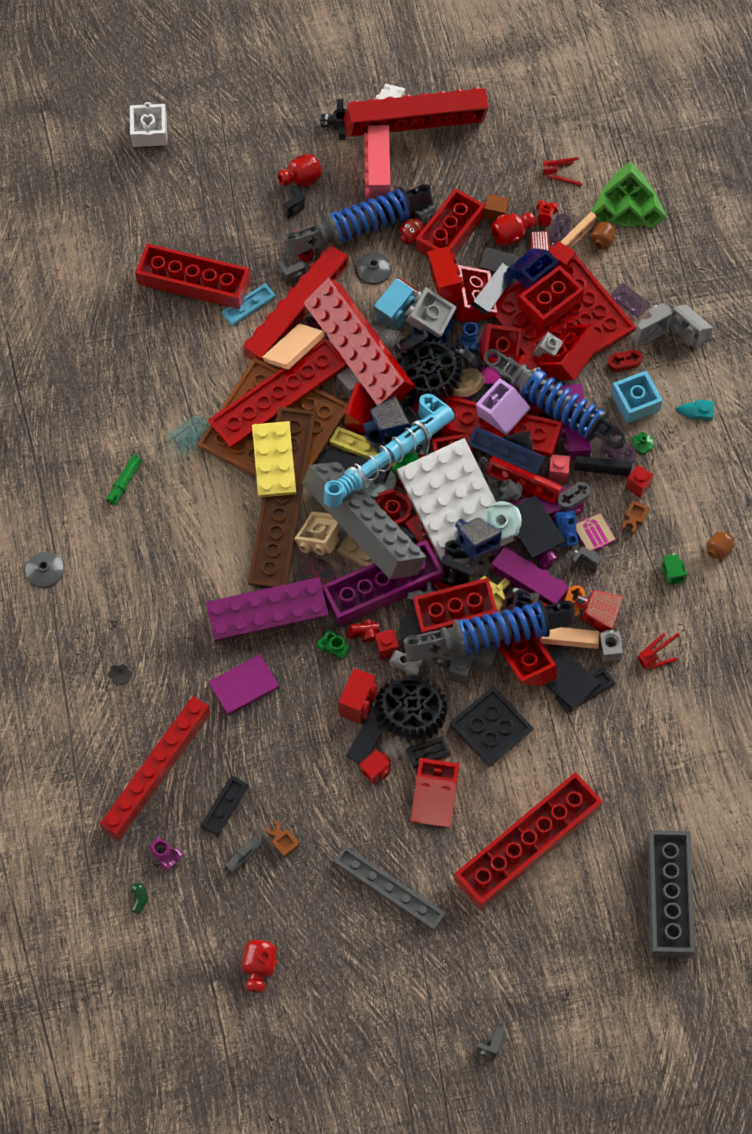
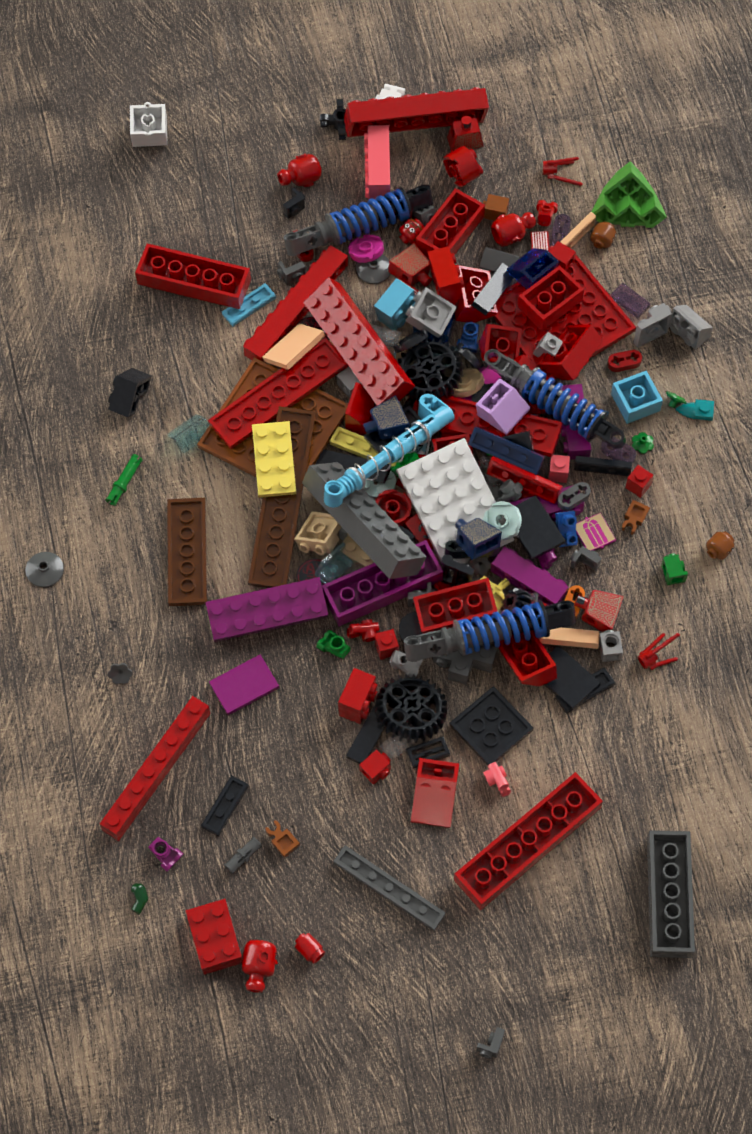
none -> black brick [108,368,152,417]
none -> reddish brown plate [167,497,207,606]
none -> red brick [185,899,242,975]
none -> red brick [295,933,325,964]
none -> clear light blue panel [314,542,353,584]
none -> dark pink tile [348,234,384,263]
none -> red torso [388,243,432,287]
none -> red brick [443,146,483,187]
none -> red torso [447,116,483,152]
none -> coral plate [483,762,511,797]
none -> green plant [666,391,687,408]

